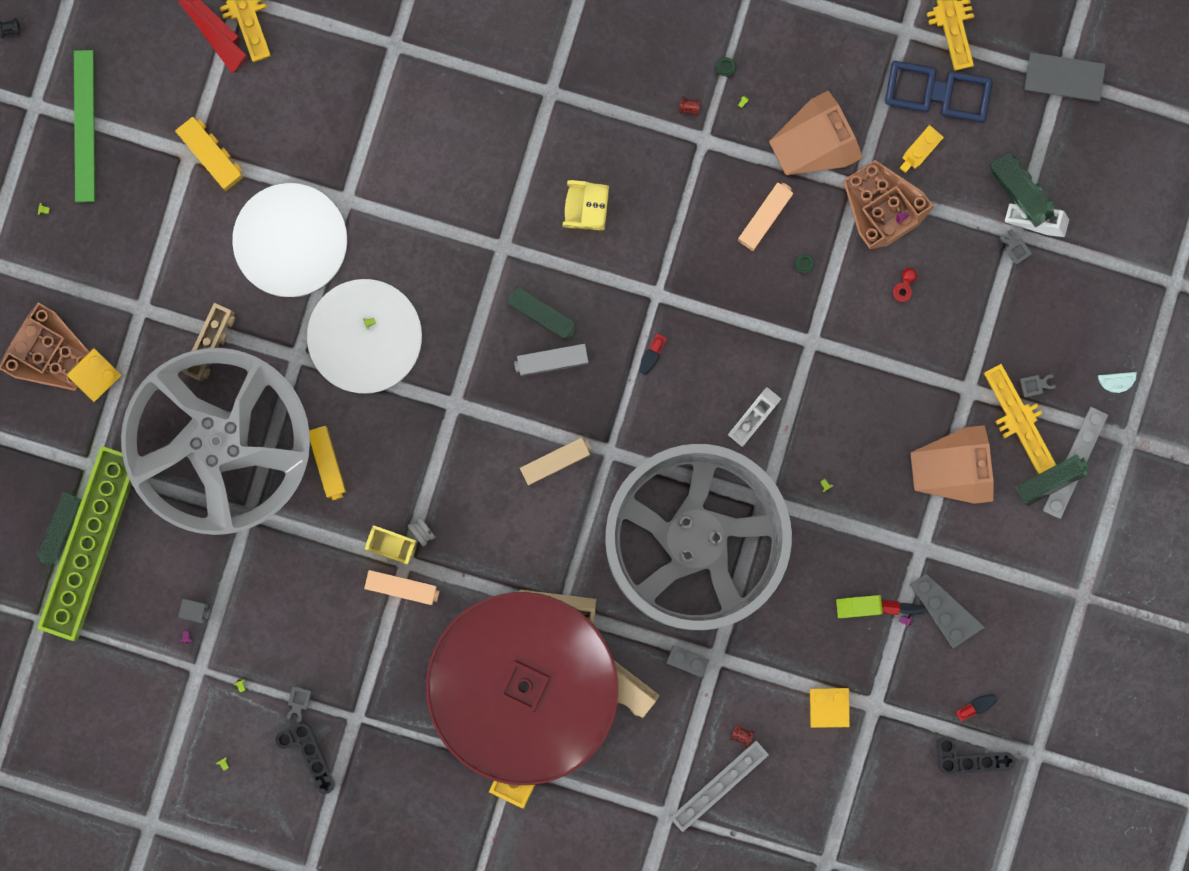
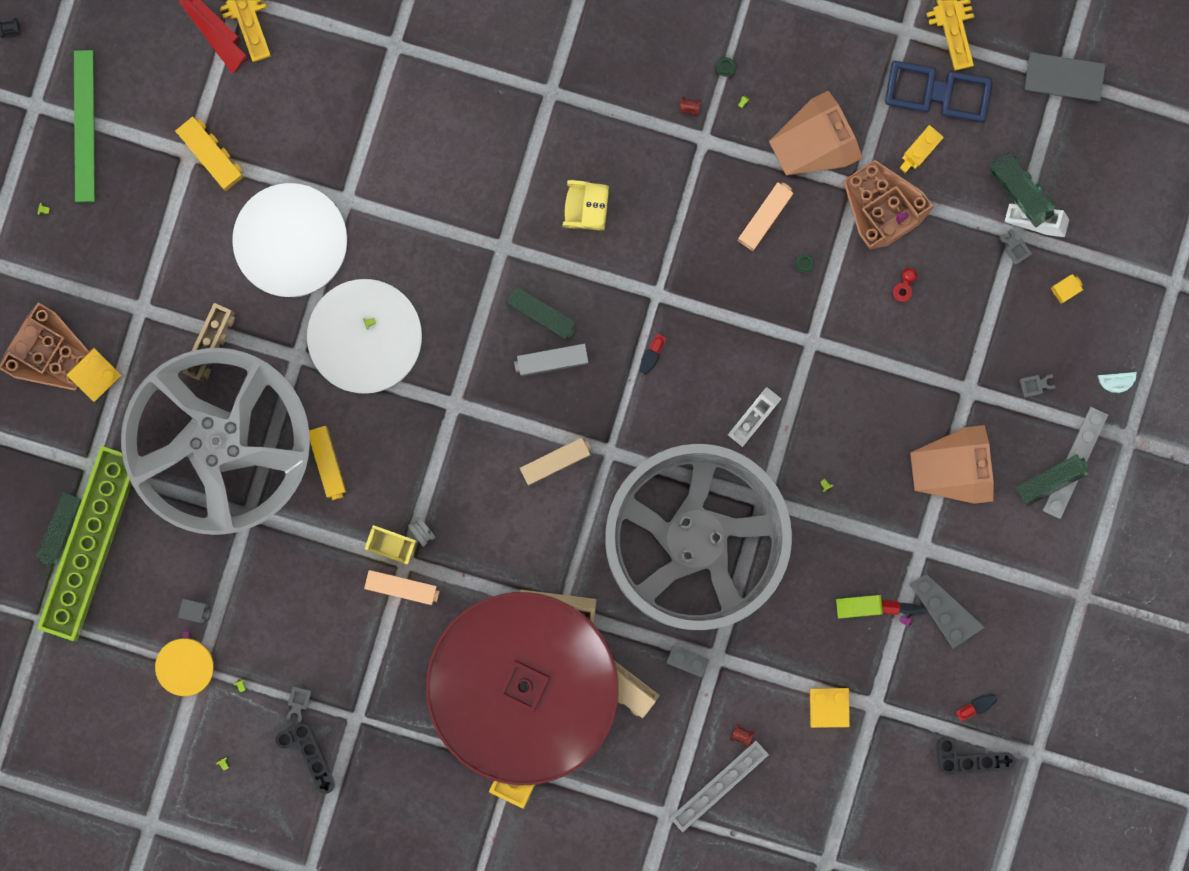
yellow hinge [984,364,1056,474] -> none
none -> yellow tile [155,638,214,696]
none -> yellow brick [1051,274,1083,304]

